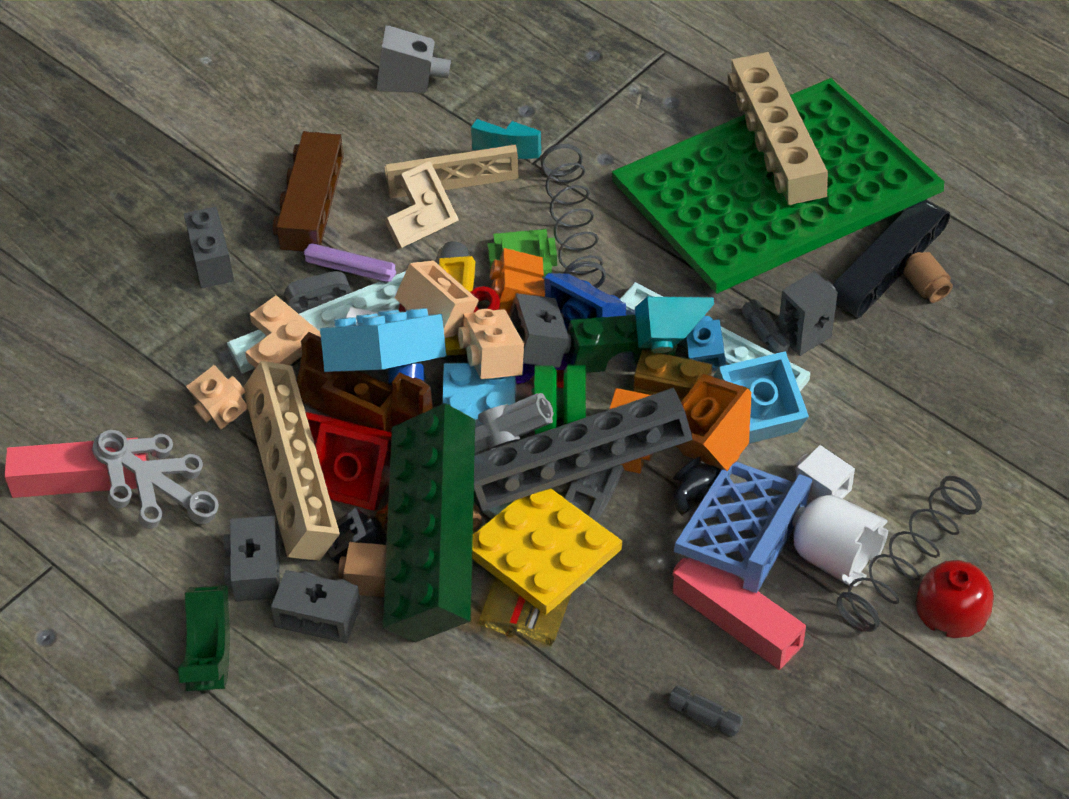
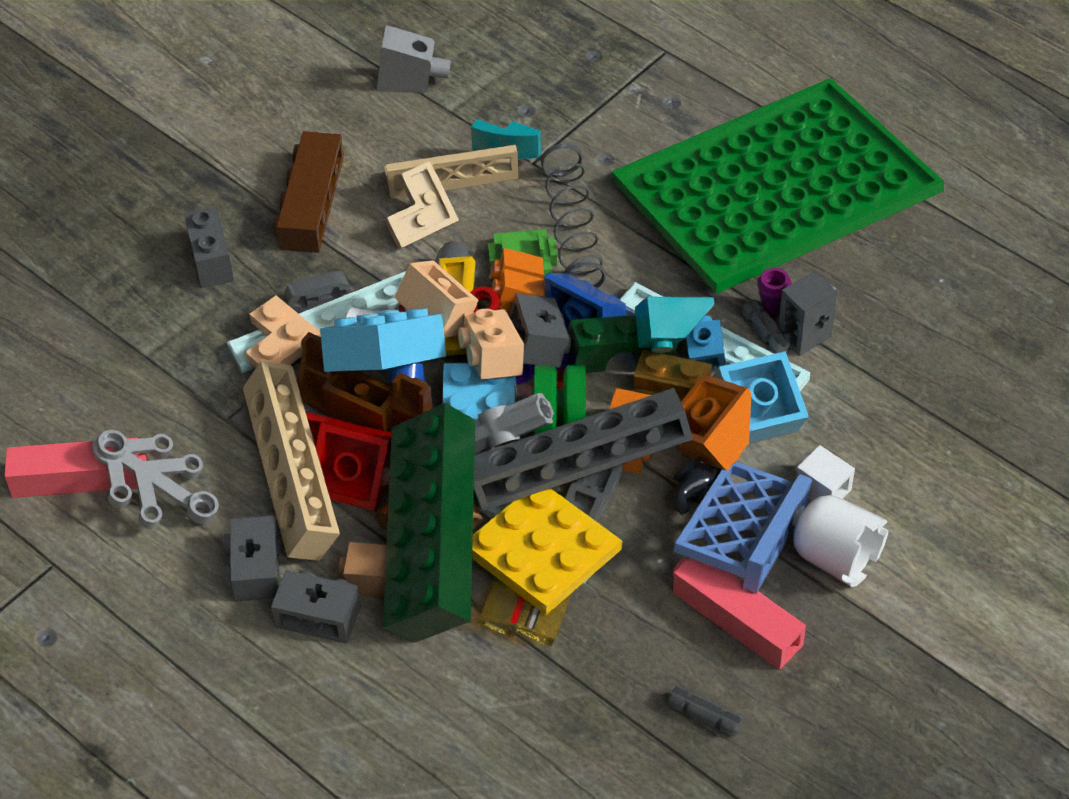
dark green arch [178,585,230,691] -> none
light nougat brick [186,365,248,430] -> none
lavender axle [304,243,396,282] -> none
black bracket [328,507,385,564] -> none
tan brick [727,52,828,205] -> none
black beam [833,199,950,318] -> none
dark grey piece [837,476,982,632] -> none
medium nougat brick [903,252,953,303] -> none
red cylinder [915,560,994,638] -> none
none -> magenta cone [757,268,792,318]

